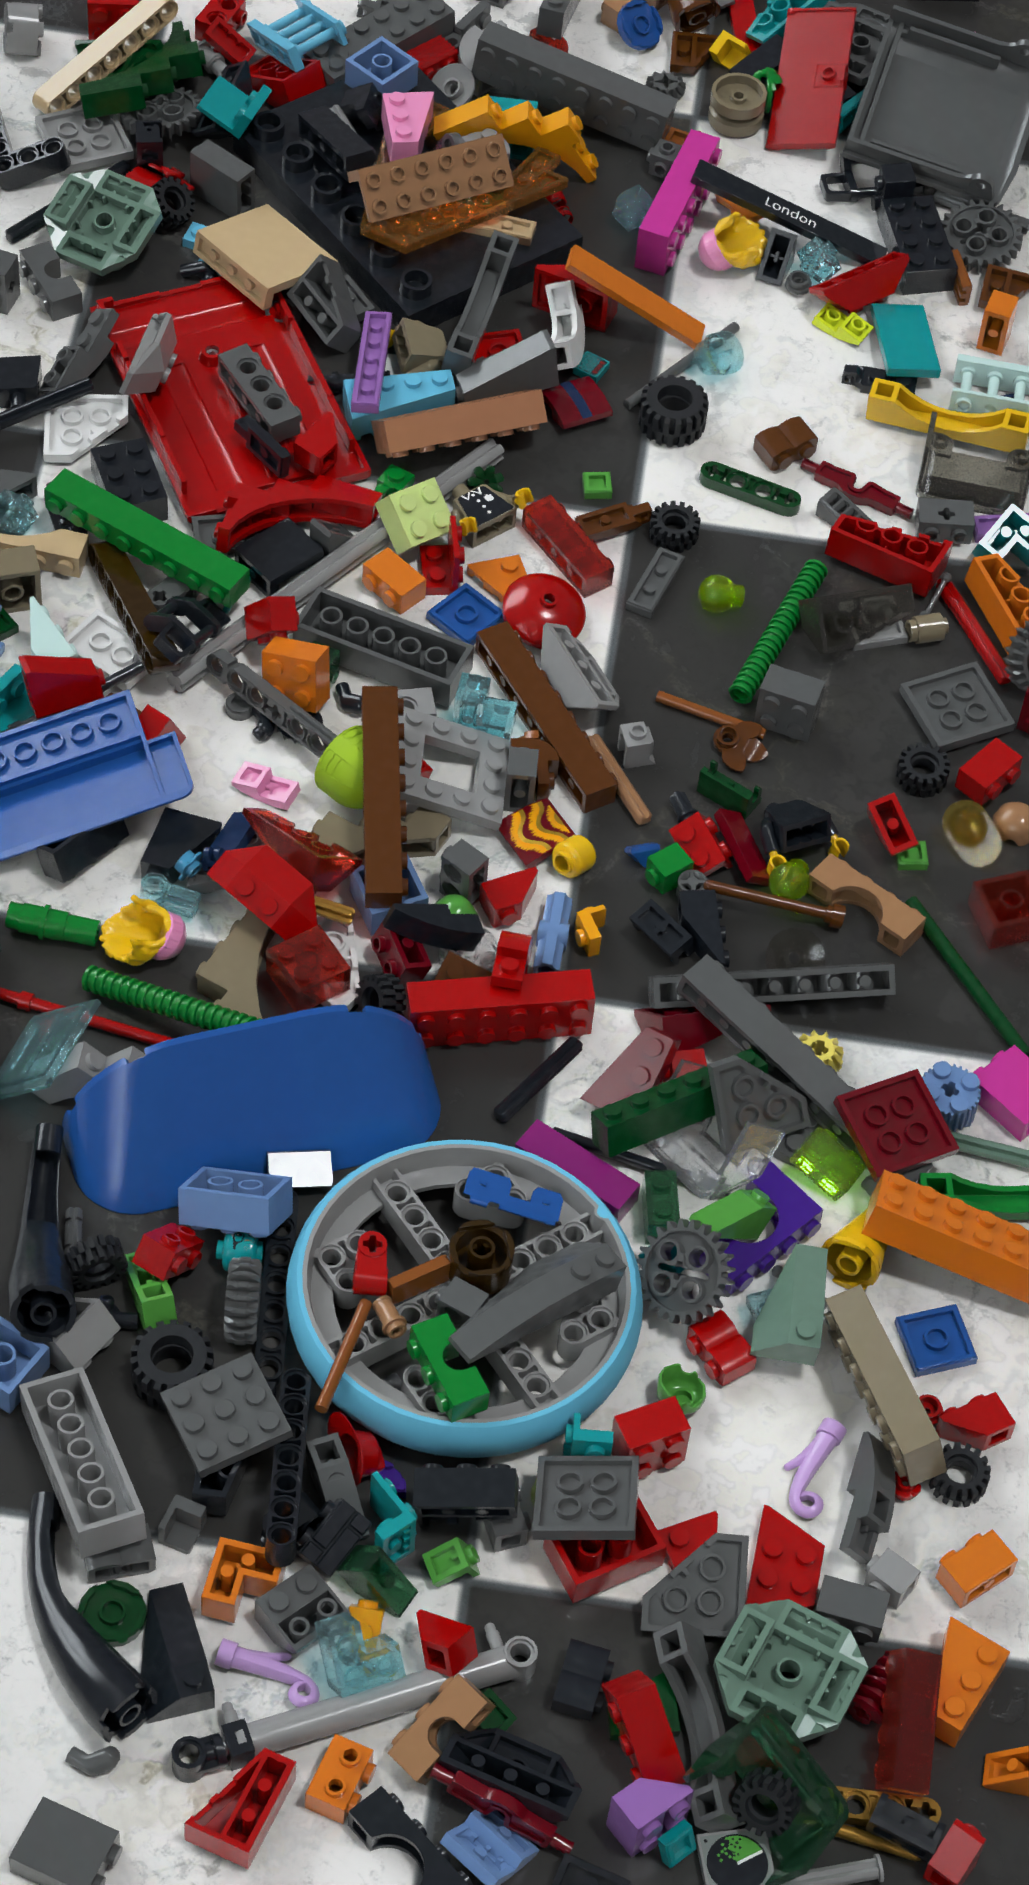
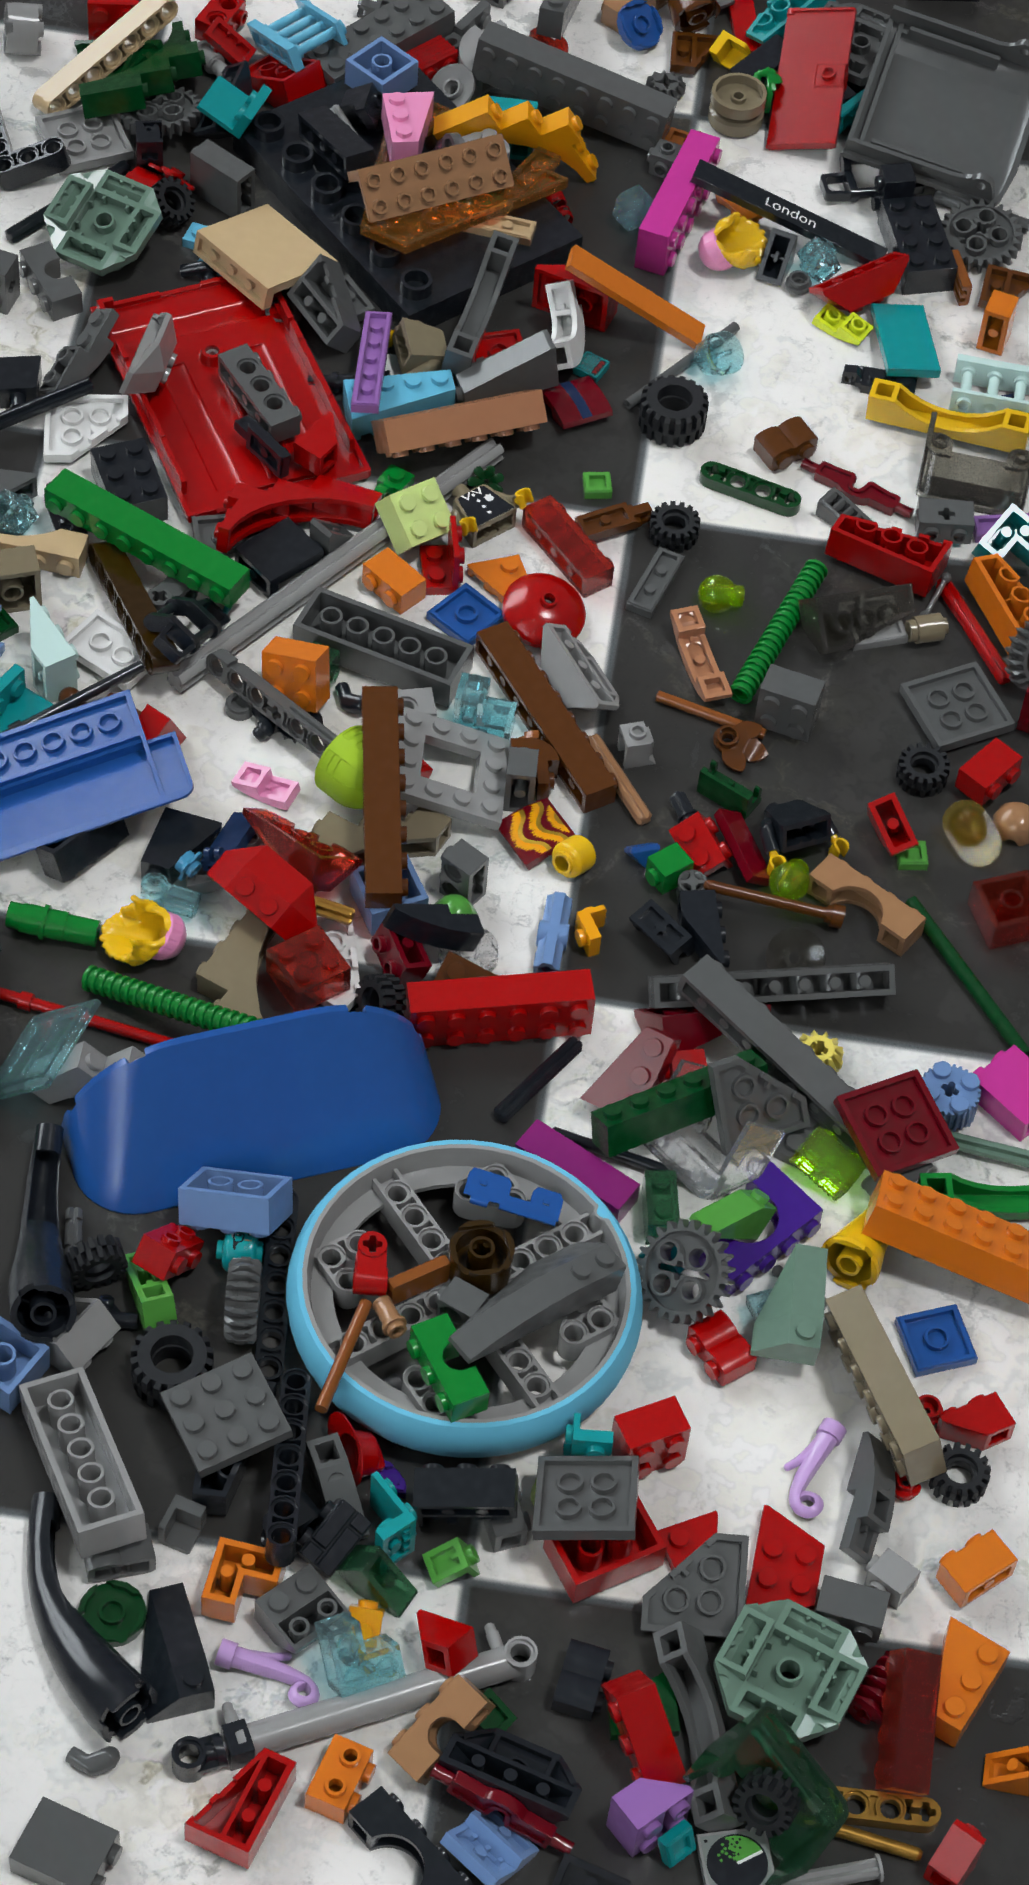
red slope [18,655,106,719] -> none
red brick [244,596,299,646] -> none
slope [267,1150,333,1188] -> none
red slope [479,866,538,928] -> none
red arch [490,930,533,990] -> none
bright green hair [657,1363,706,1415] -> none
black hinge [865,1793,947,1863] -> none
none -> nougat slope [670,605,733,702]

